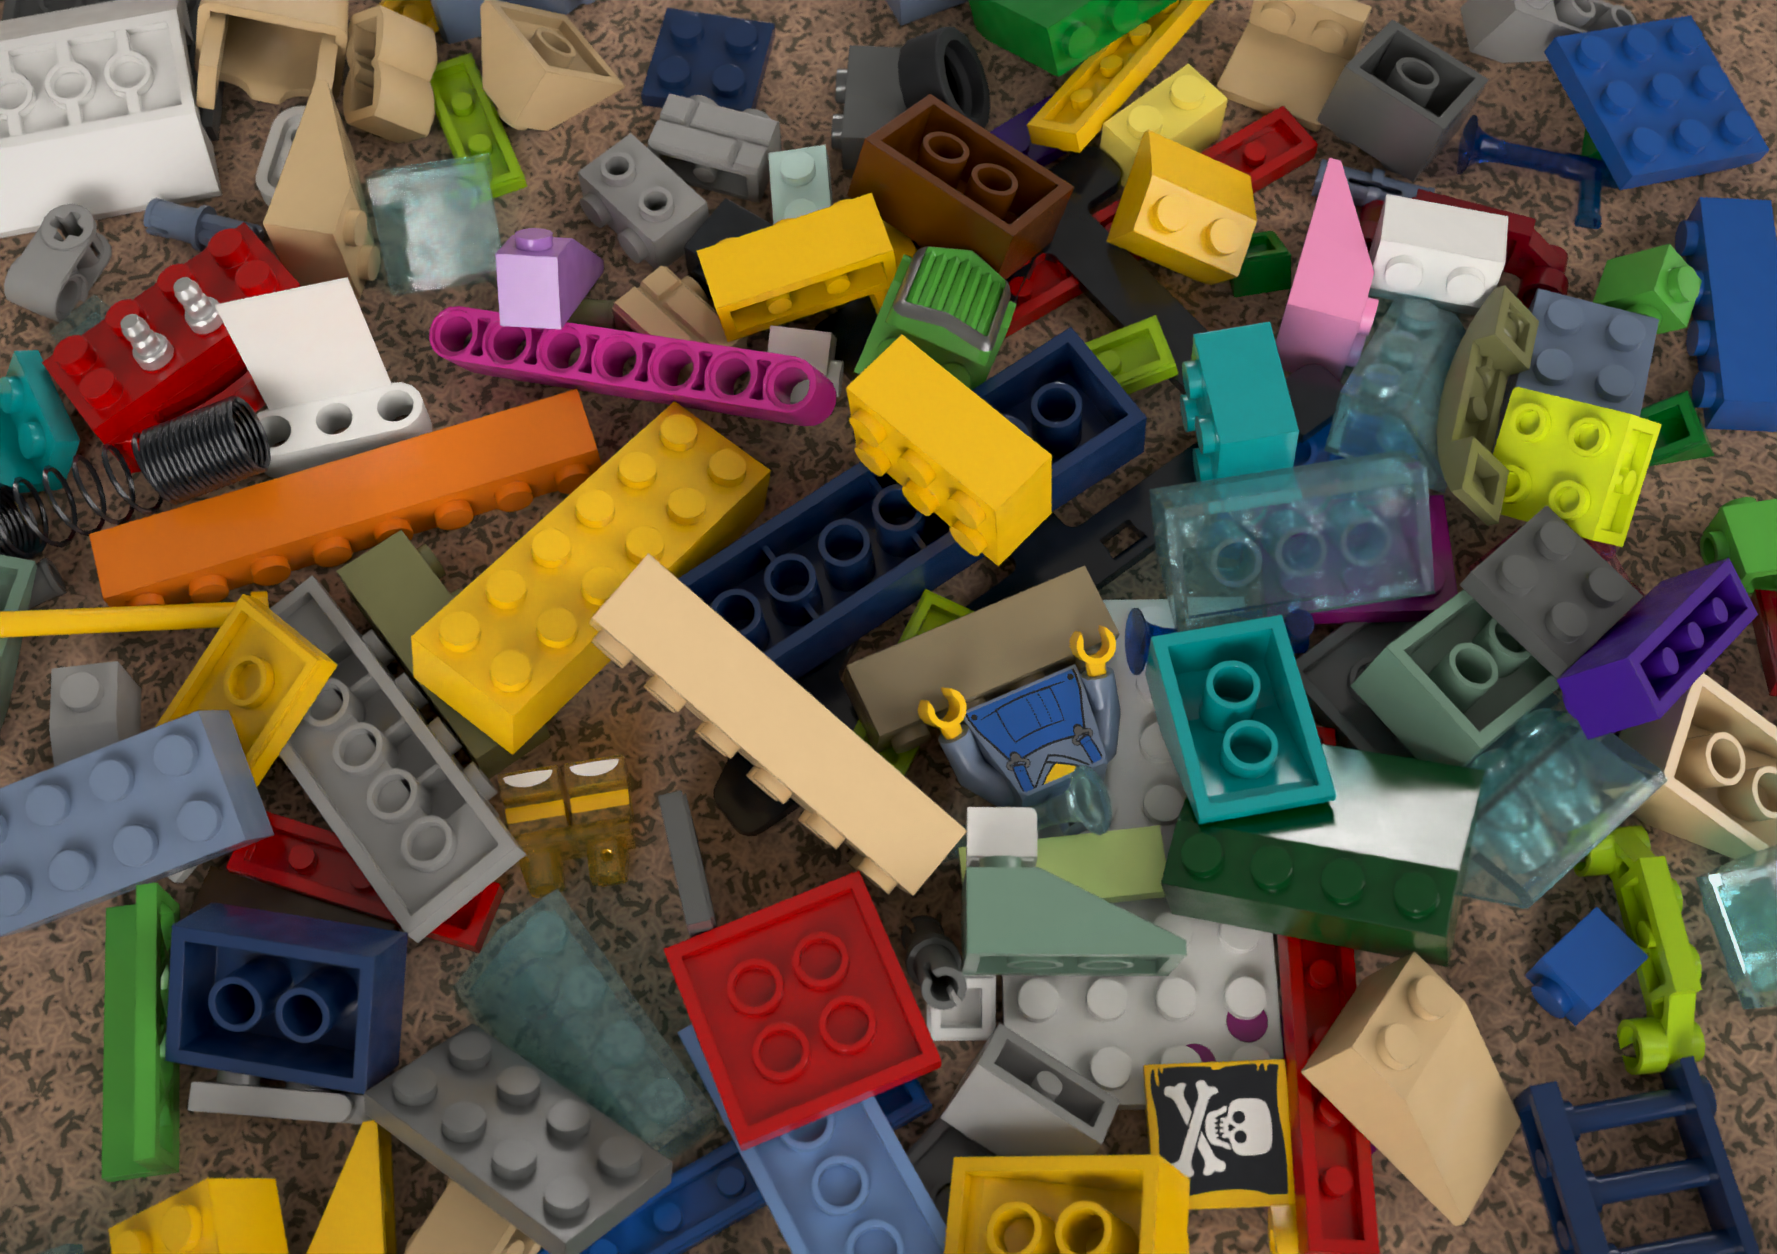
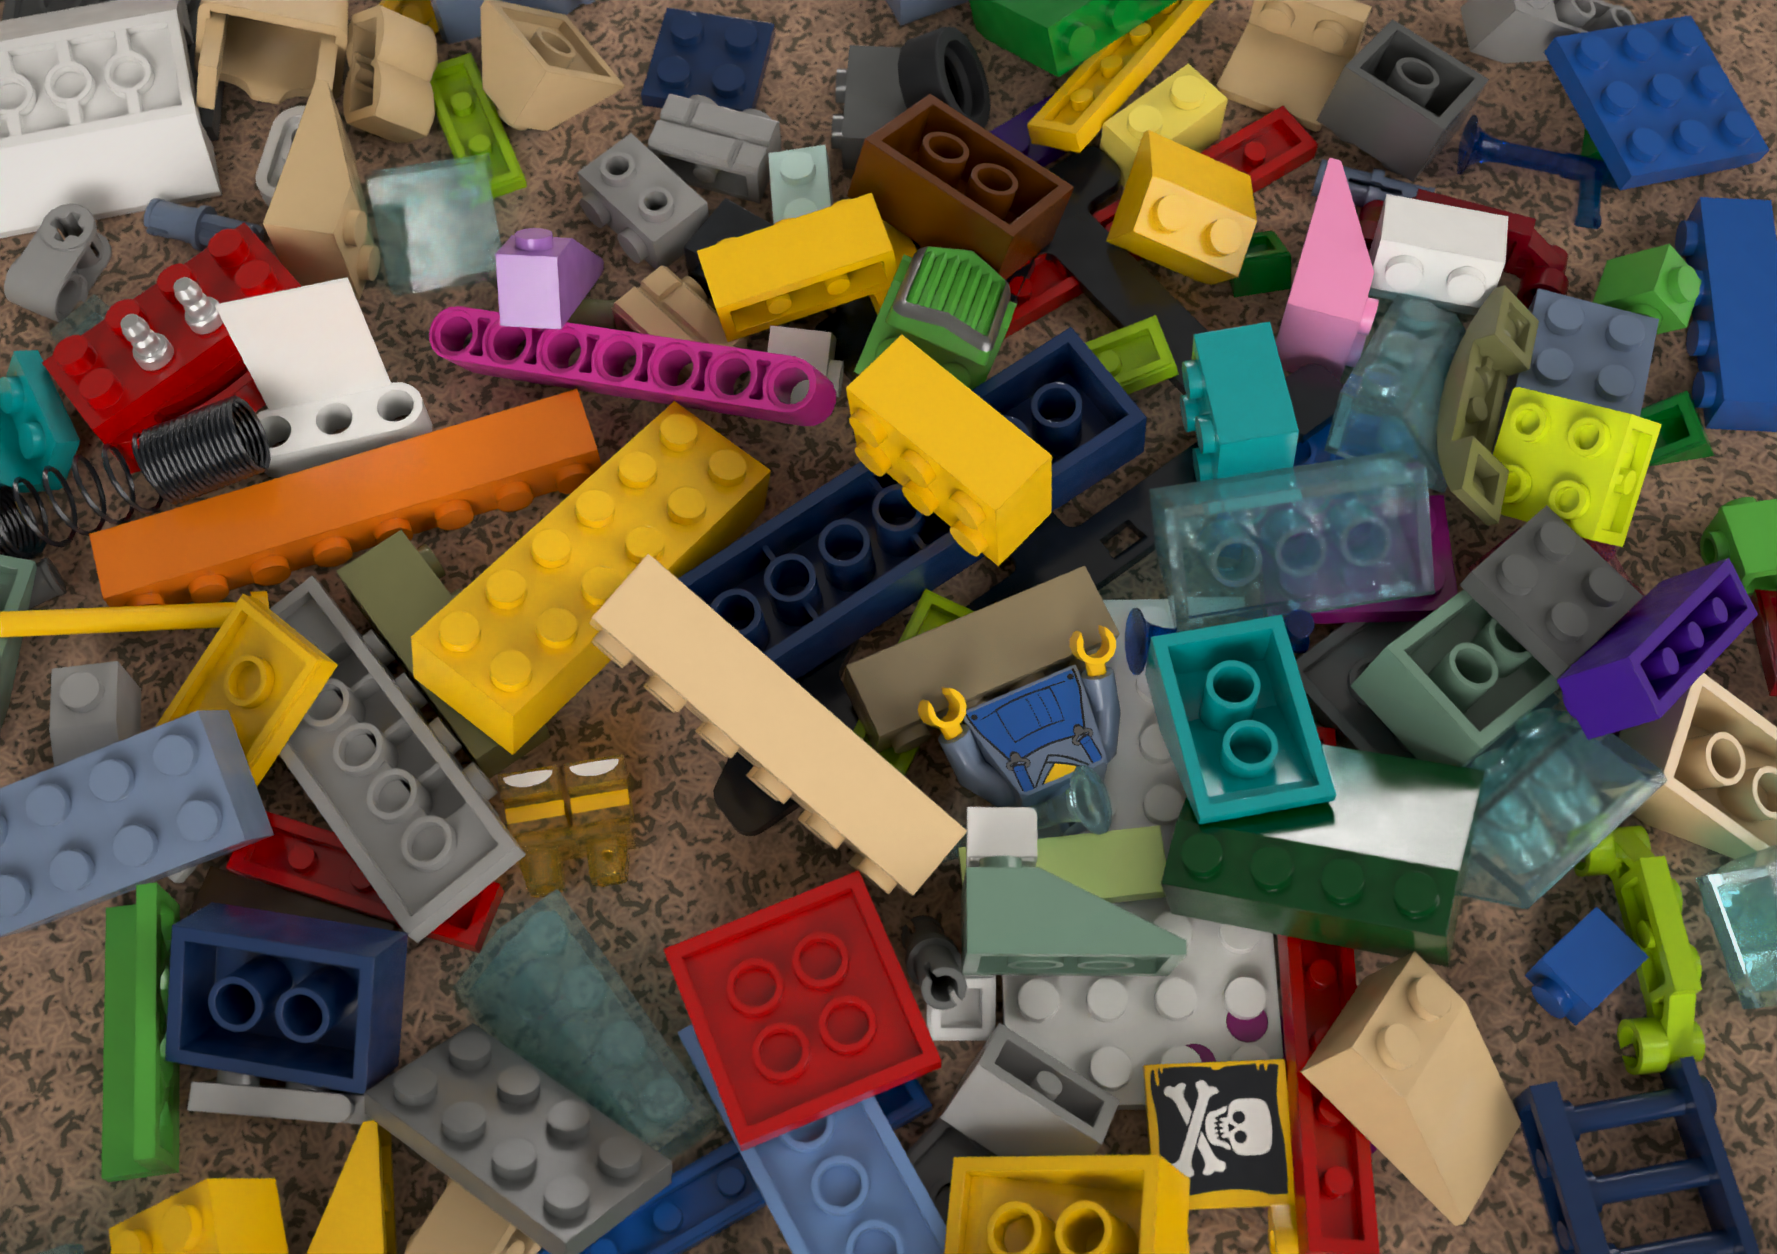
dark grey tile [658,790,718,938] -> none

